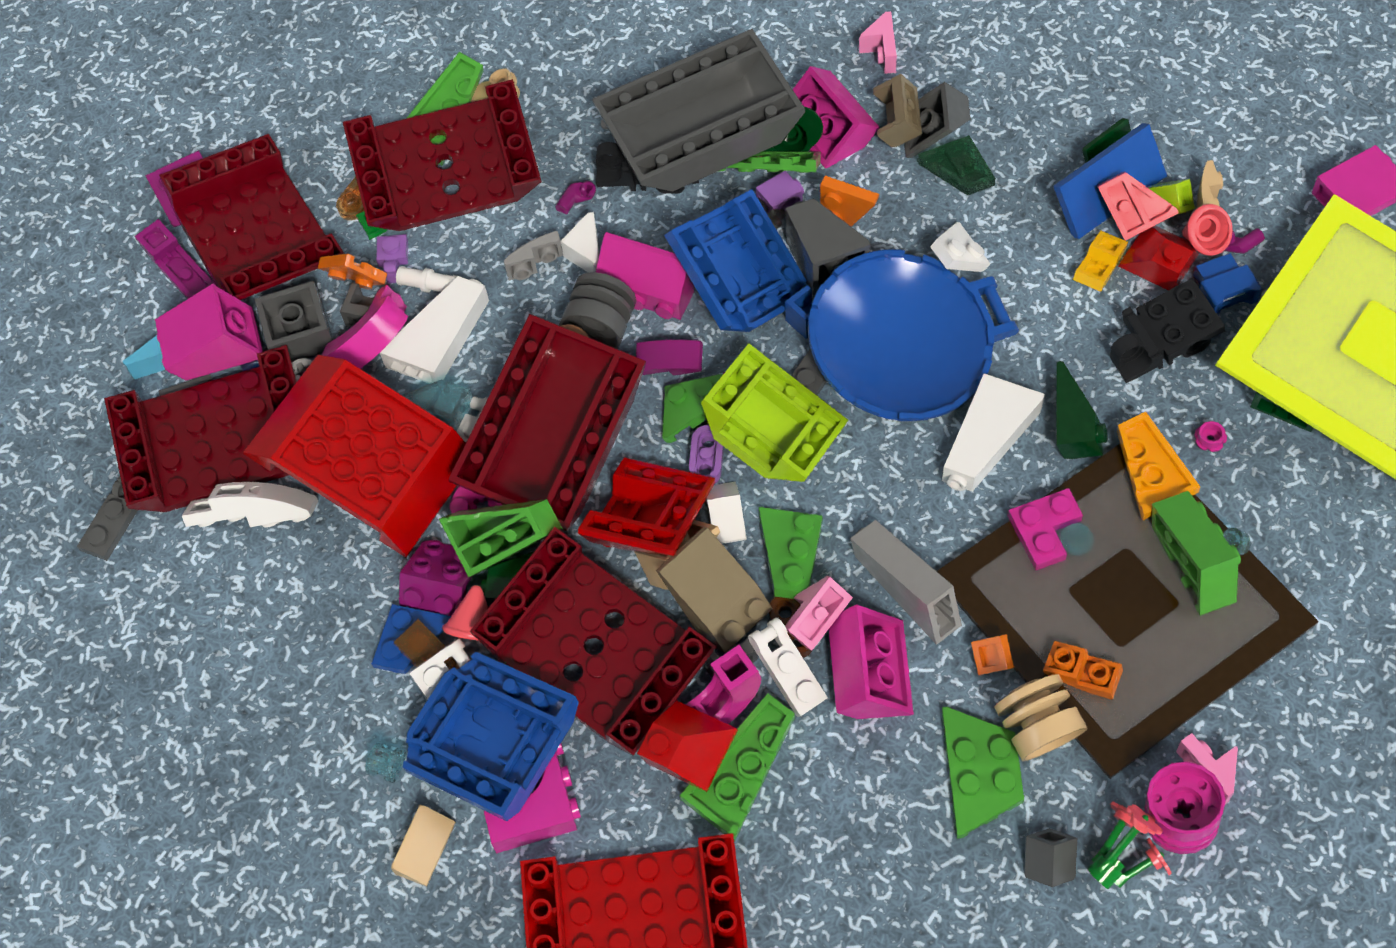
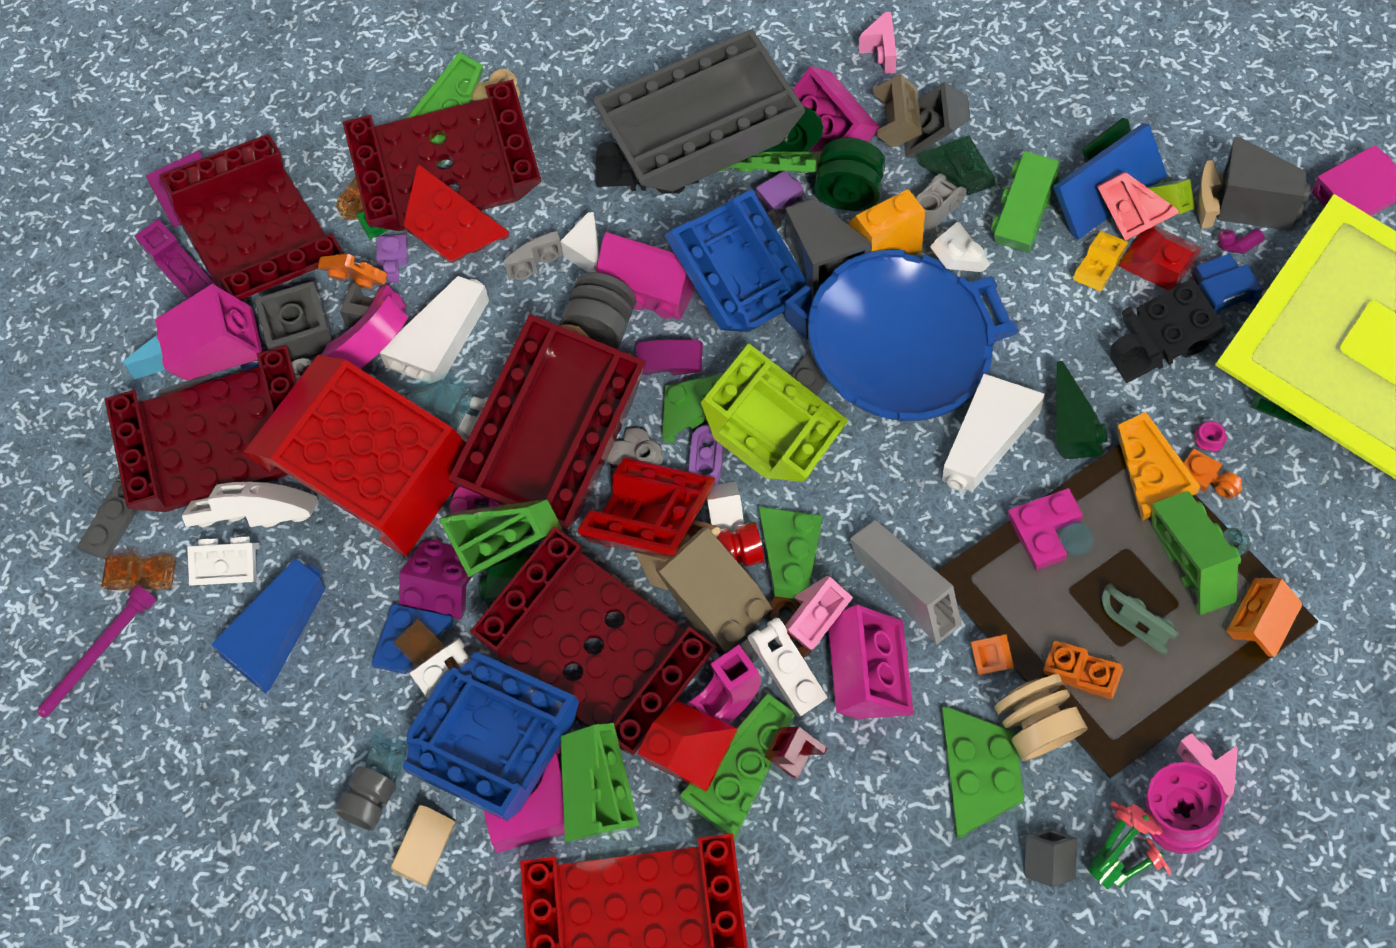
white pin [396,266,457,293] -> none
coral hat [442,585,488,641] -> none
magenta arm [555,181,596,214] -> none
orange wing [820,176,879,227] -> none
coral hat [1182,204,1233,256] -> none
none -> magenta piece [37,584,157,717]
none -> clear orange slope [101,553,176,591]
none -> white bracket [187,537,260,586]
none -> blue slope [211,558,325,694]
none -> dark grey wheel [333,766,397,831]
none -> red wing [403,165,510,263]
none -> bright green wedge [561,723,639,843]
none -> light grey plate [606,428,663,467]
none -> red wheel [717,522,764,567]
none -> panel [765,727,827,778]
none -> dark green wheel [814,138,886,211]
none -> light orange slope [848,189,925,255]
none -> light grey piece [916,174,967,230]
none -> bright green wedge [991,151,1059,253]
none -> sand green piece [1102,583,1179,656]
none -> orange plate [1184,448,1242,500]
none -> dark grey slope [1217,136,1310,231]
none -> orange panel [1226,578,1302,657]

